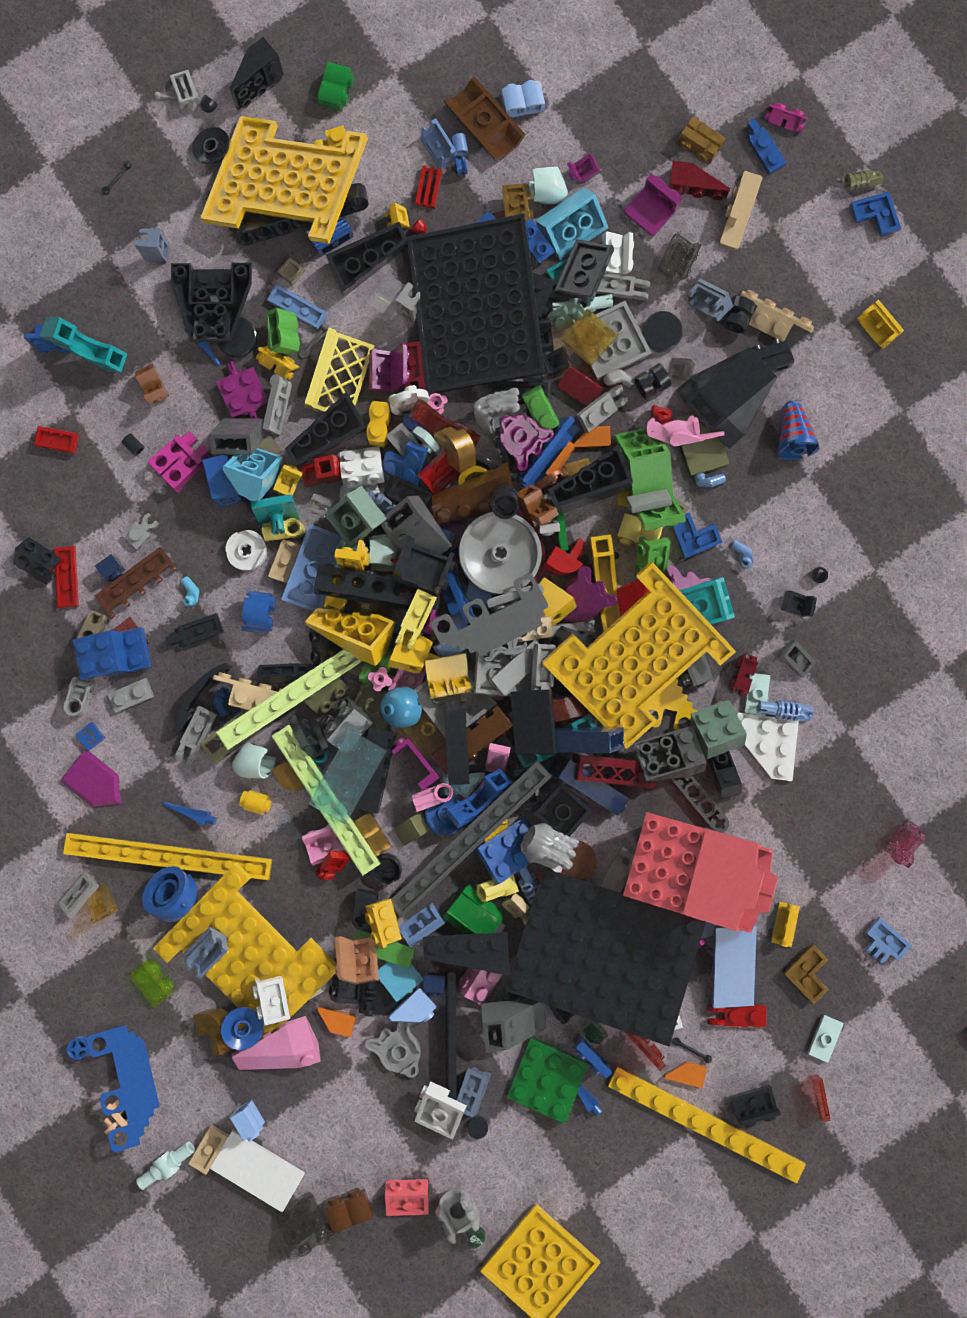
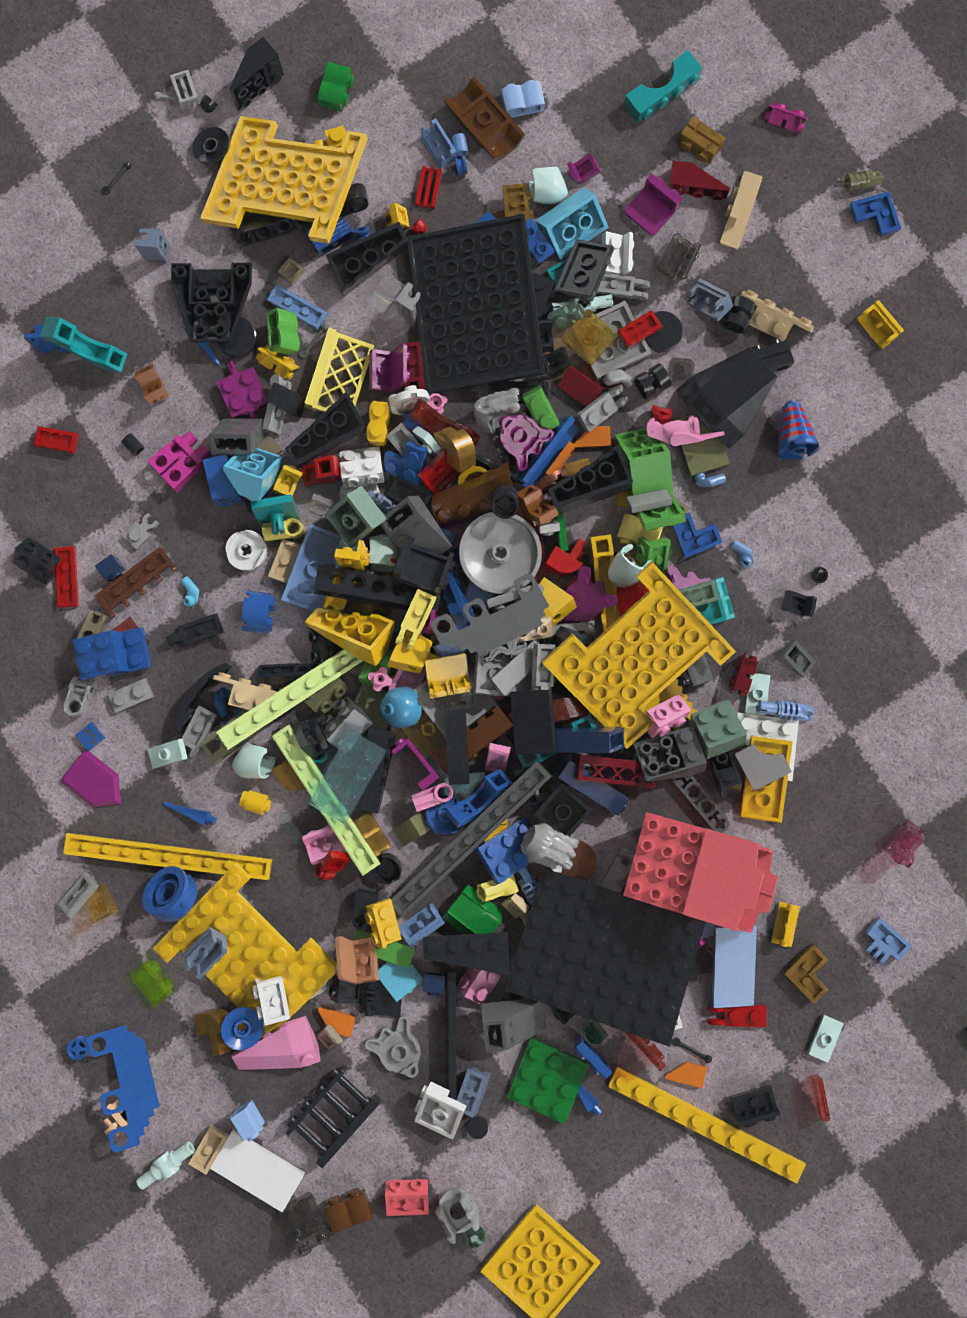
light blue slope [385,988,436,1023] -> none
blue hinge [746,119,787,175] -> none
none -> light aqua plate [148,739,187,769]
none -> black tile [267,383,306,418]
none -> black fence [285,1065,381,1168]
none -> tile [316,1024,343,1051]
none -> blue bush [353,226,371,241]
none -> light aqua piece [608,544,651,588]
none -> red plate [617,310,663,349]
none -> teal arch [624,50,703,122]
none -> bright pink bracket [647,694,691,738]
none -> sand green plate [678,579,720,607]
none -> light grey tile [735,744,792,791]
none -> yellow tile [740,735,793,823]

